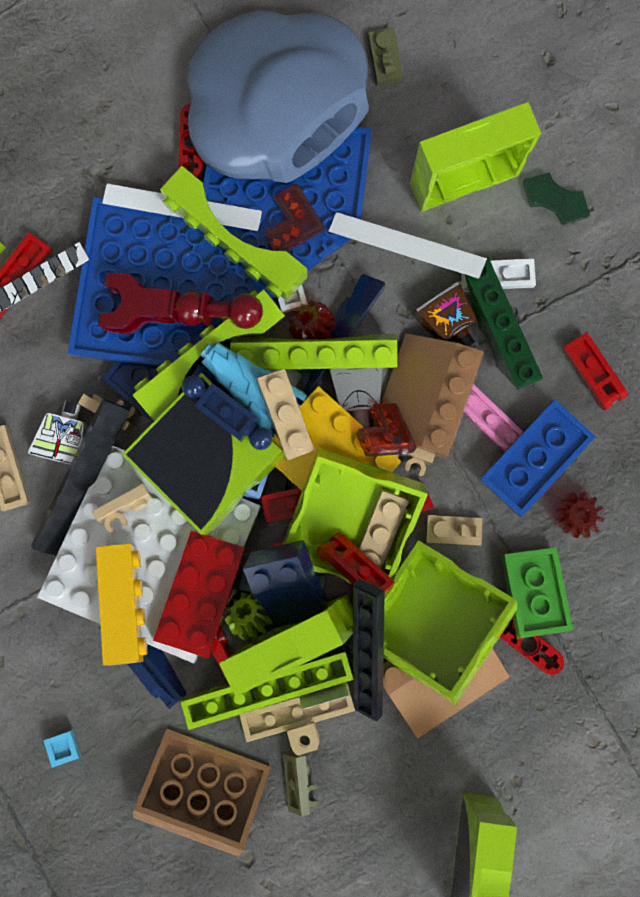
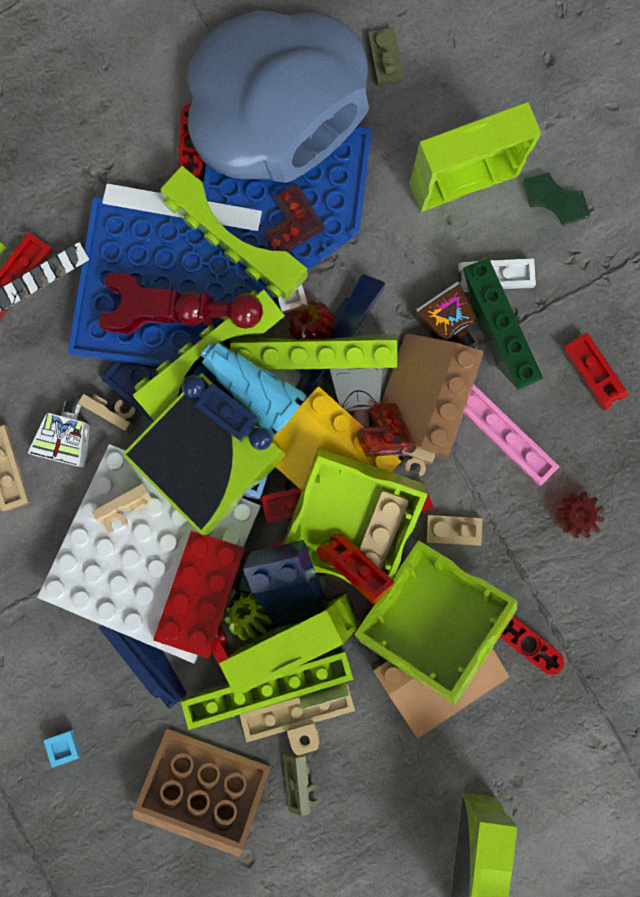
black tile [31,398,130,556] -> none
yellow brick [96,543,147,666] -> none
tan plate [257,369,315,461] -> none
white sticker [328,212,487,278] -> none
black tile [353,579,385,721] -> none
blue plate [479,399,596,517] -> none
bright green plate [501,547,574,639] -> none

